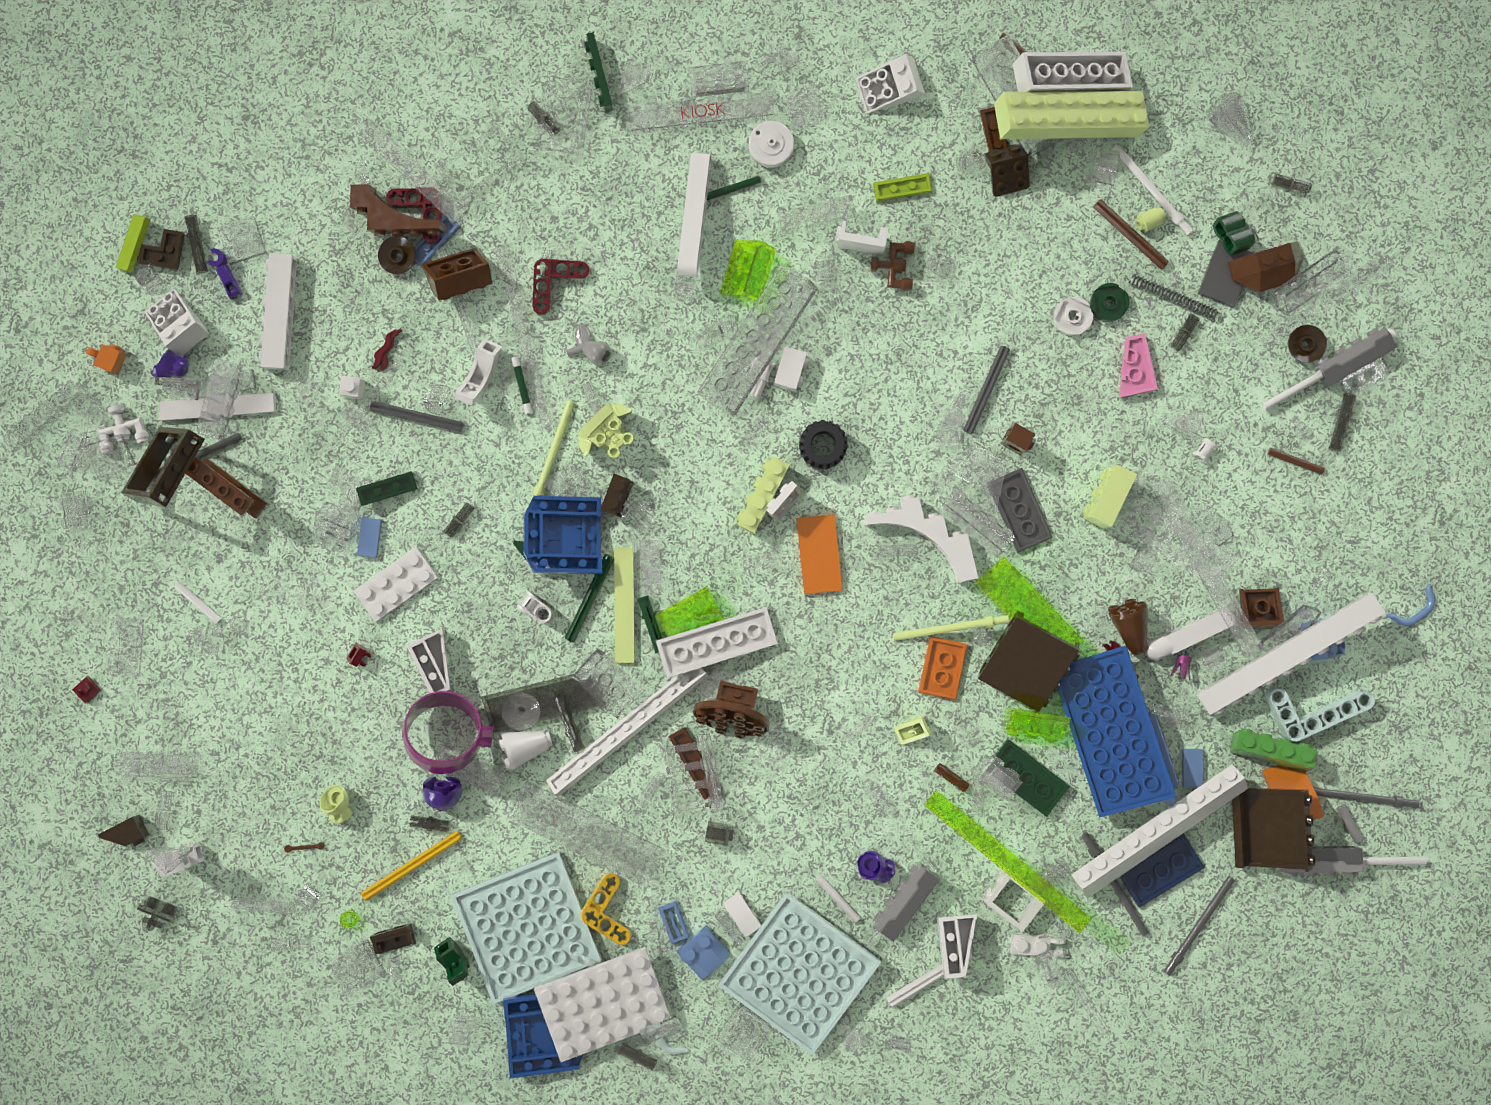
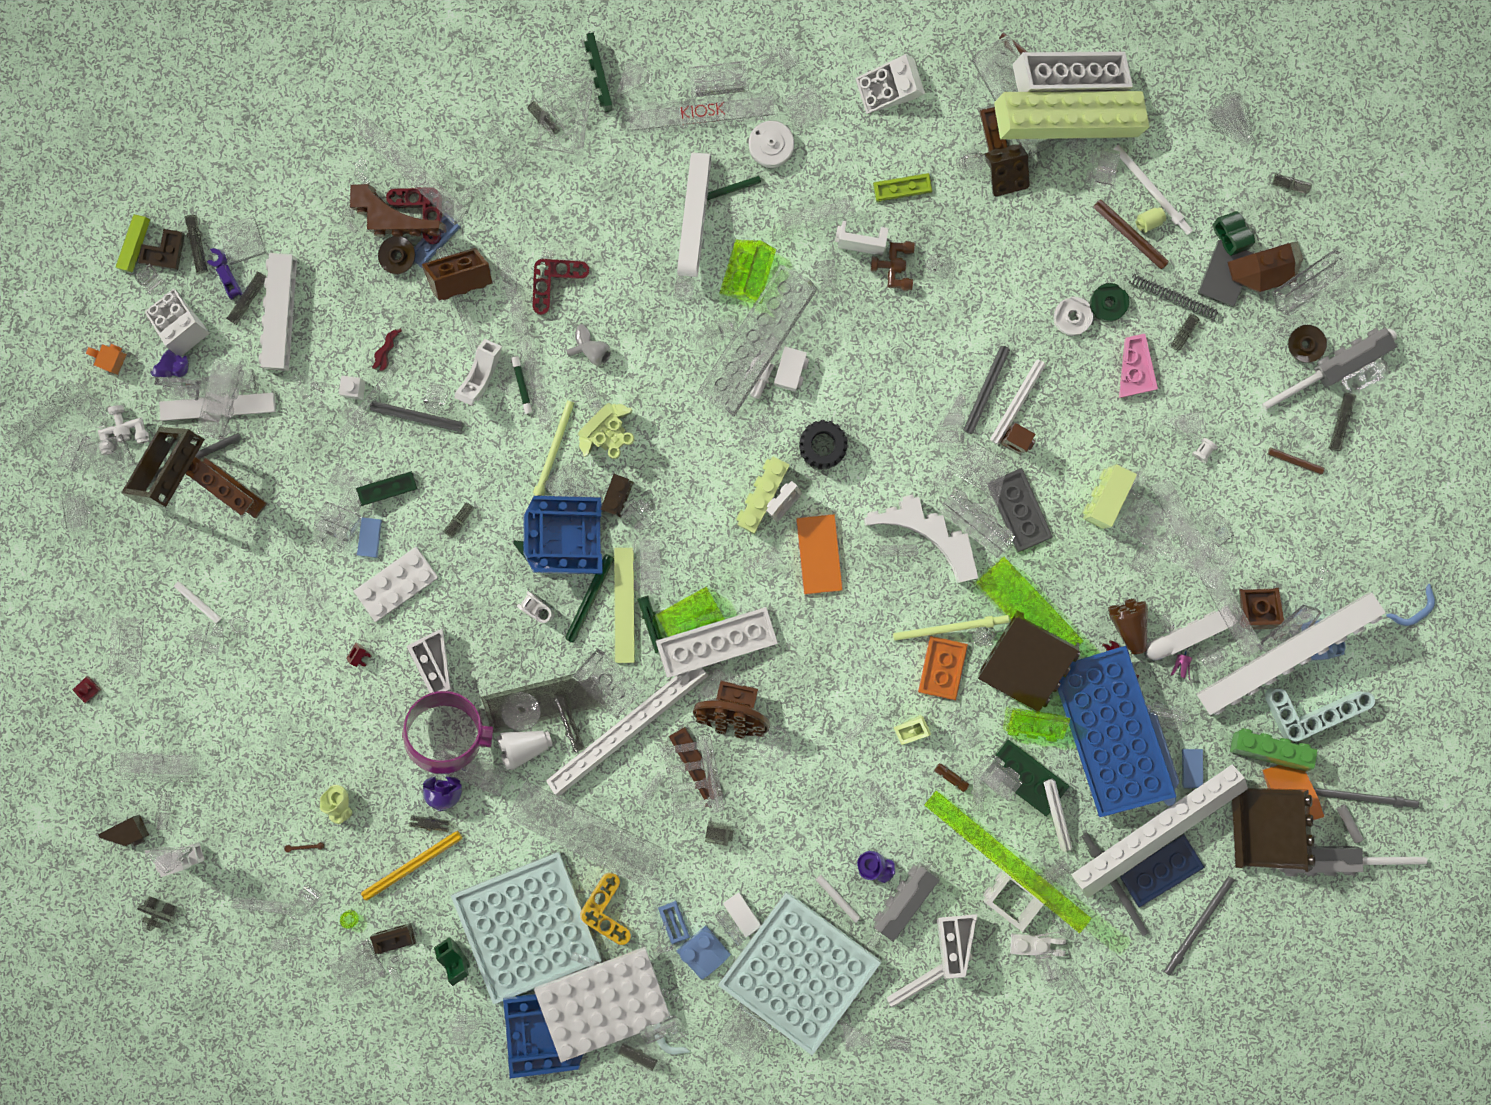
none -> clear smoke pin [226,271,267,325]
none -> white axle [990,360,1046,445]
none -> white axle [1044,779,1072,852]

